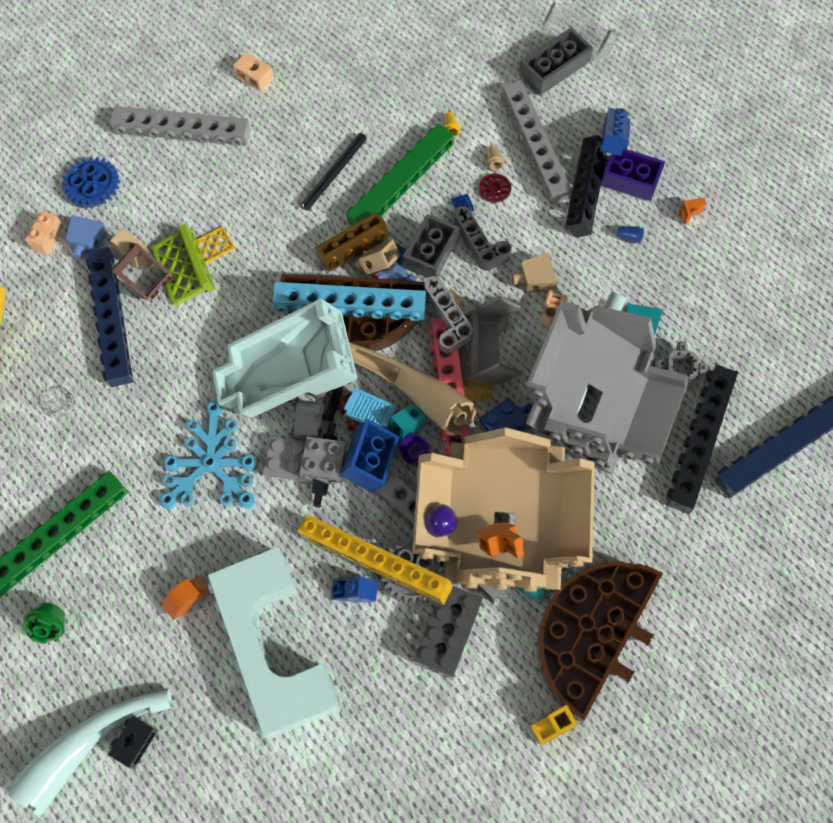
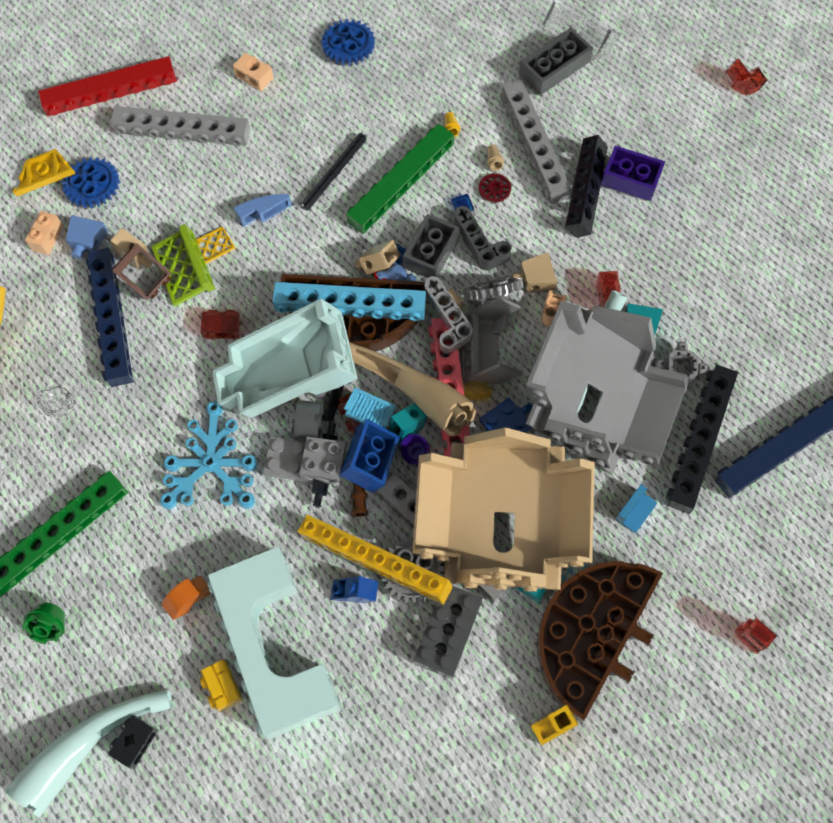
pearl gold brick [315,212,390,272] -> none
dark purple hair [425,504,457,538] -> none
orange brick [477,523,524,558] -> none
blue brick [600,107,631,156] -> none
blue cone [616,226,644,244] -> none
orange bracket [679,197,707,225] -> none
none -> yellow wing [13,149,75,196]
none -> red brick [38,56,177,117]
none -> yellow brick [199,659,243,712]
none -> clear red brick [200,310,241,339]
none -> medium blue slope [234,194,292,227]
none -> blue gear [321,18,375,66]
none -> reddish brown pin [350,482,369,517]
none -> light grey gear [463,277,524,301]
none -> clear red brick [596,271,621,307]
none -> dark azure panel [615,484,657,533]
none -> clear red brick [725,58,768,95]
none -> clear red brick [735,617,778,654]

